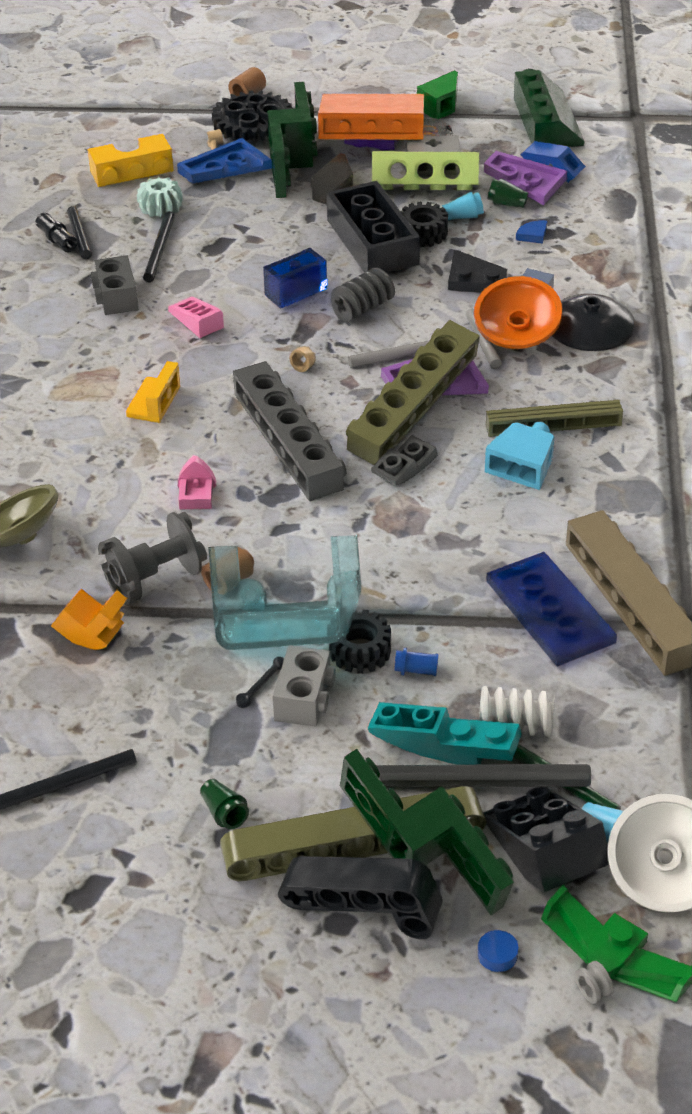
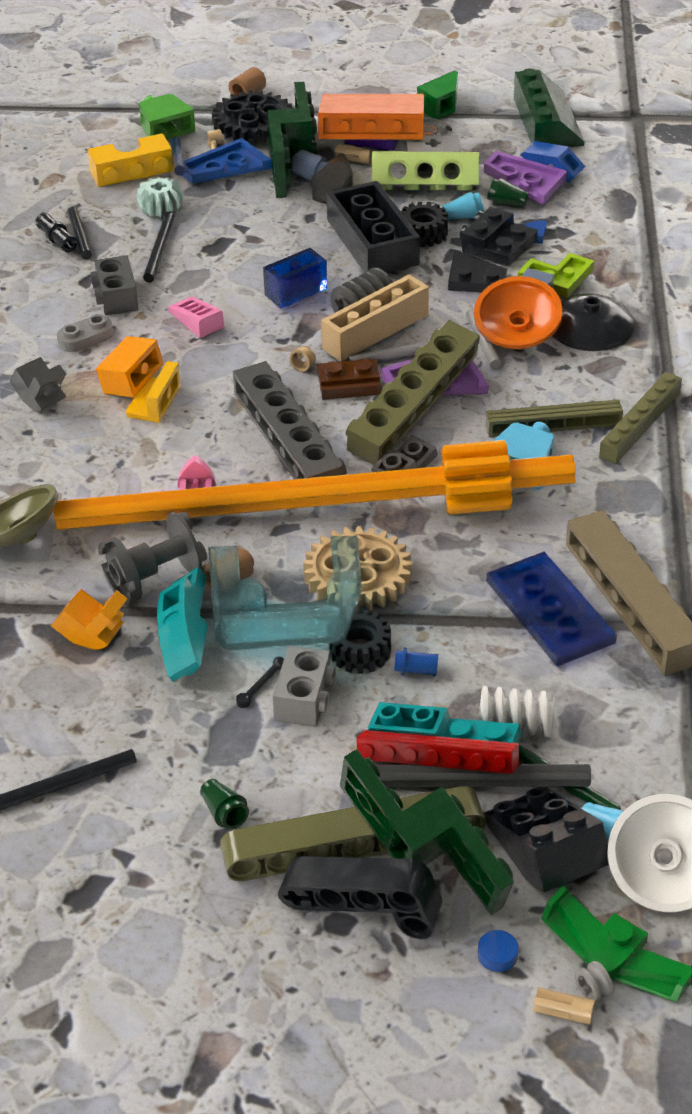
none -> dark grey brick [10,357,66,412]
none -> light orange axle [54,440,576,530]
none -> light grey plate [57,314,113,352]
none -> light orange brick [96,336,164,398]
none -> bright green torso [139,94,195,140]
none -> teal slope [157,567,208,682]
none -> dark blue bar [171,137,185,176]
none -> sand blue brick [291,150,331,183]
none -> tan gear [303,526,412,612]
none -> reddish brown plate [317,359,382,400]
none -> tan brick [321,274,429,362]
none -> tan piece [334,144,373,165]
none -> red piece [356,730,519,774]
none -> black plate [460,207,538,266]
none -> lime plate [517,253,594,298]
none -> tan piece [533,987,596,1025]
none -> olive piece [599,372,682,464]

